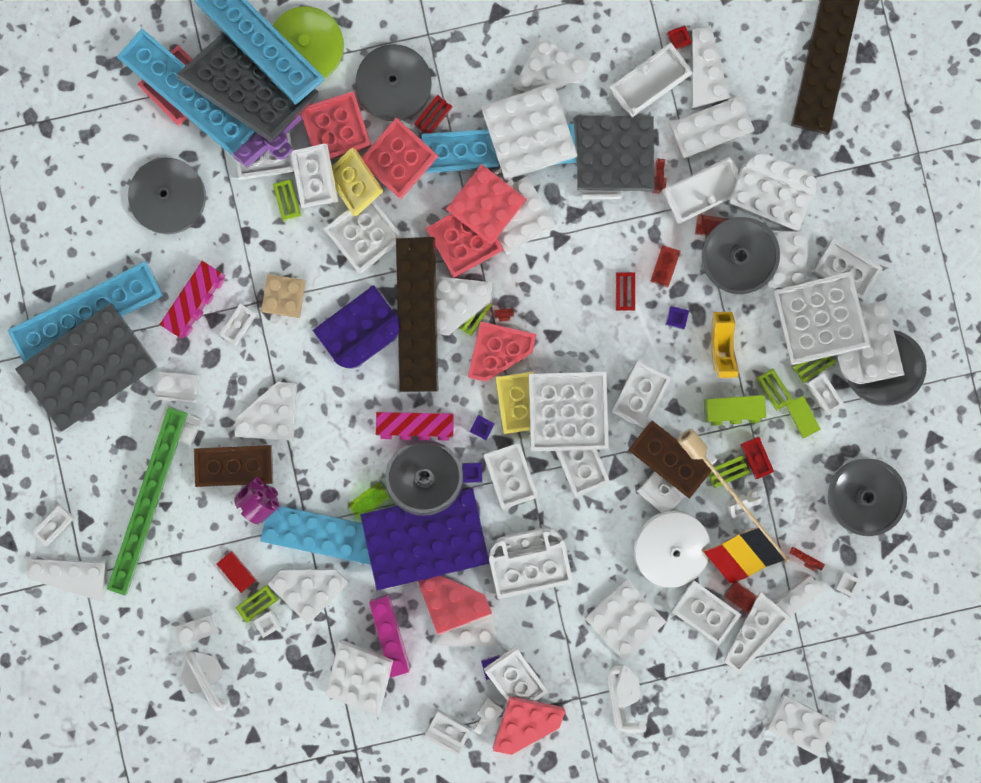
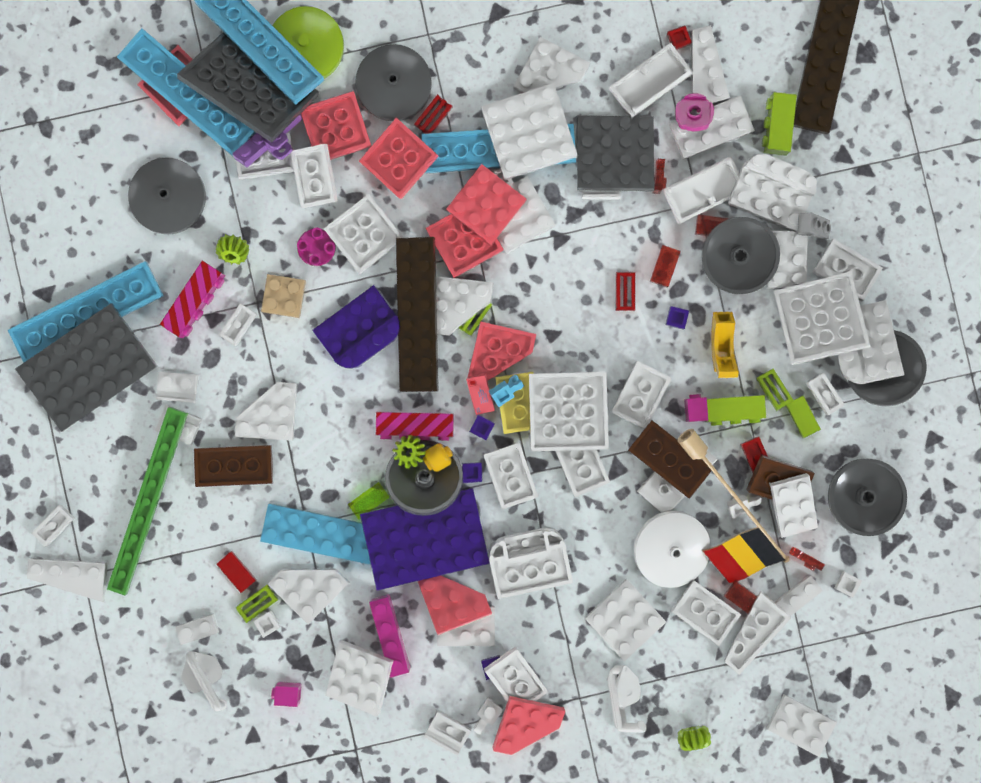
magenta brick [234,477,279,524] -> none
lime tile [273,179,302,221] -> none
light yellow plate [332,148,383,216] -> none
clear red plate [494,308,514,322] -> none
lime tile [709,455,750,488] -> none
lime tile [792,356,836,383] -> none
none -> lime gear [216,234,249,265]
none -> dark pink brick [271,682,302,707]
none -> dark pink dish [297,227,336,266]
none -> lime gear [392,435,426,468]
none -> yellow head [423,443,453,472]
none -> coral tile [466,374,495,415]
none -> medium azure plate [489,375,524,407]
none -> dark pink plate [675,93,714,132]
none -> lime gear [677,725,711,751]
none -> dark pink brick [684,394,708,422]
none -> reddish brown plate [746,455,815,500]
none -> lime brick [762,92,797,156]
none -> white plate [770,473,818,538]
none -> light grey plate [797,213,831,239]

